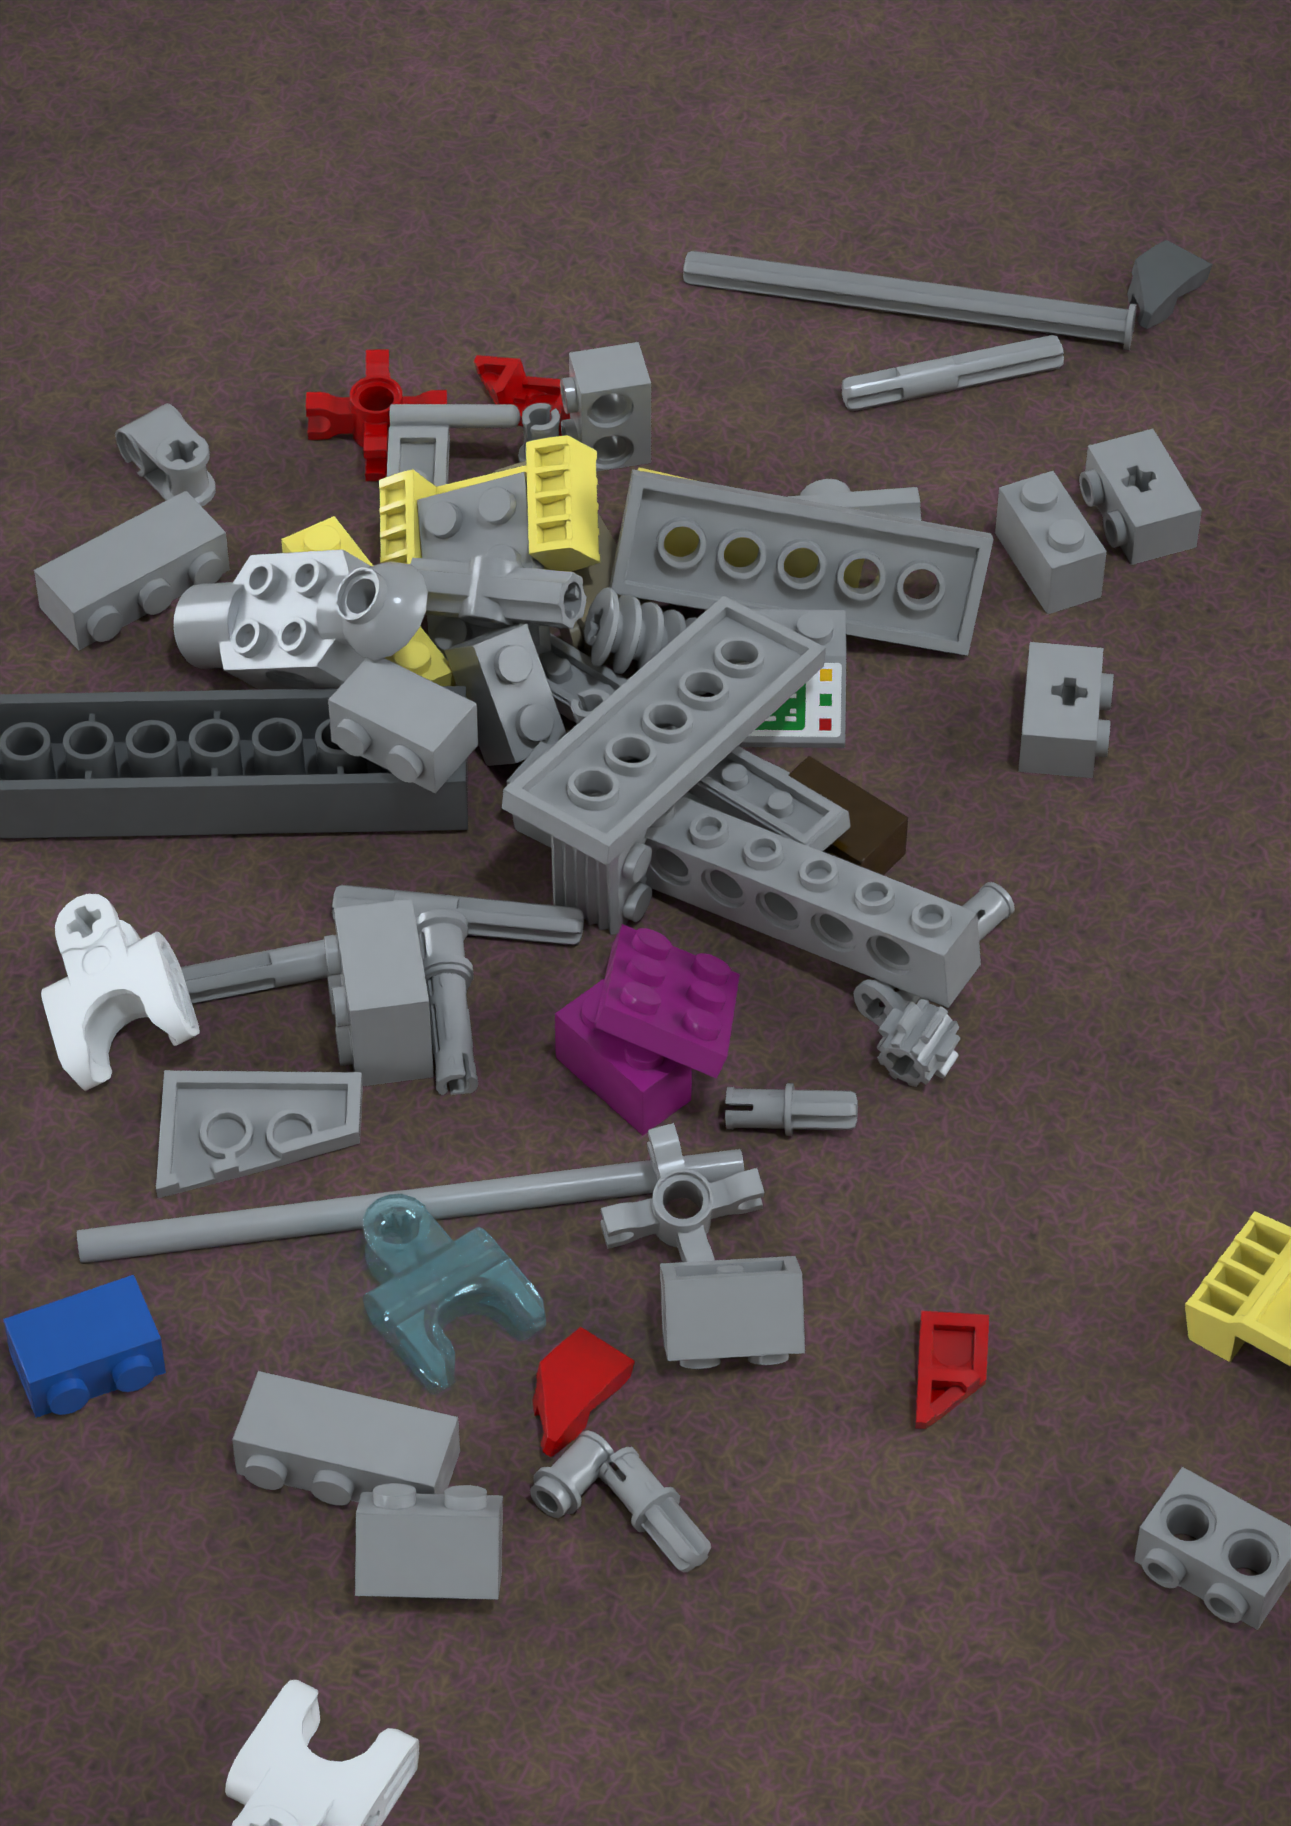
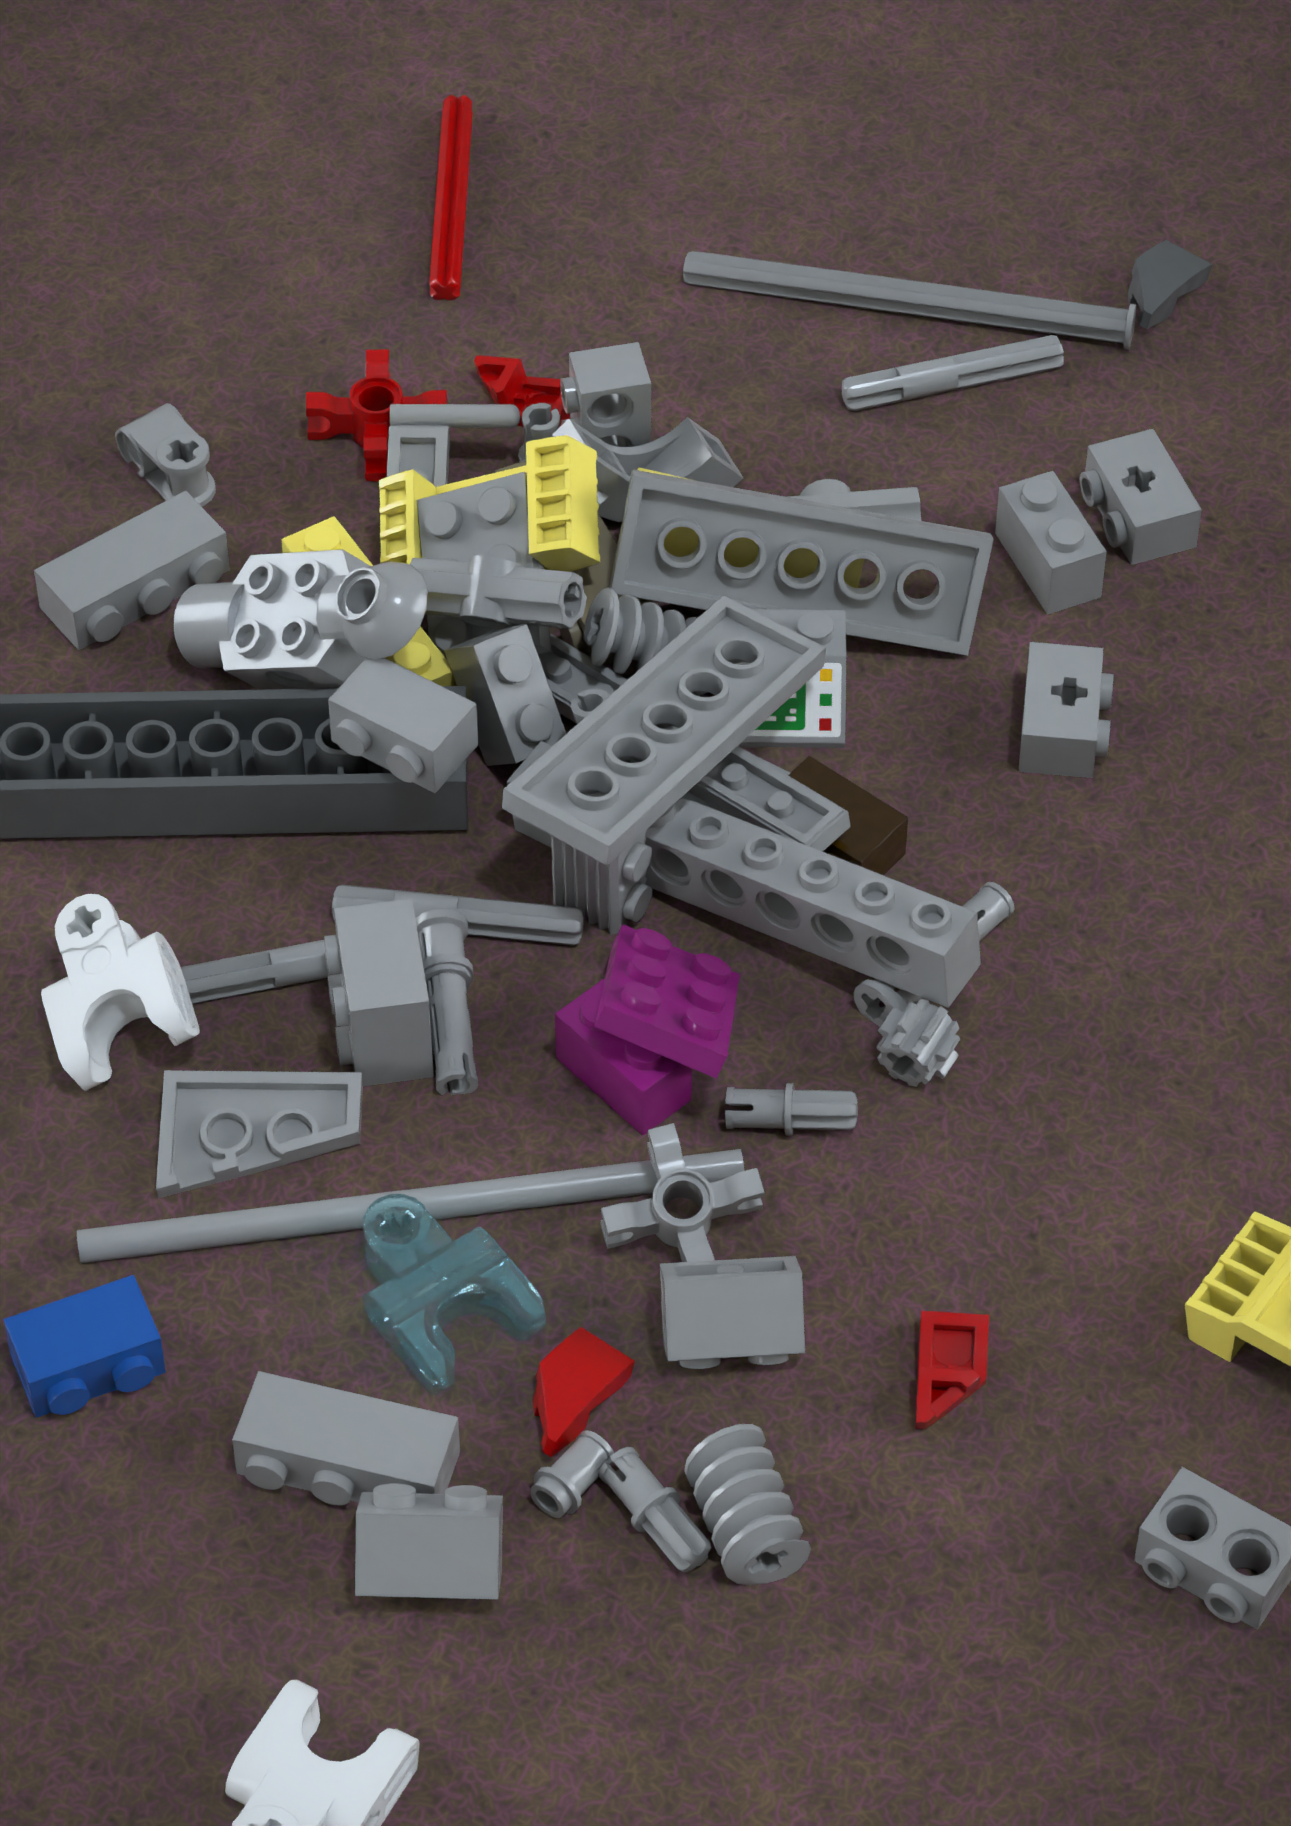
none -> red axle [429,95,473,300]
none -> light grey arch [552,417,743,522]
none -> light grey piece [684,1424,811,1585]

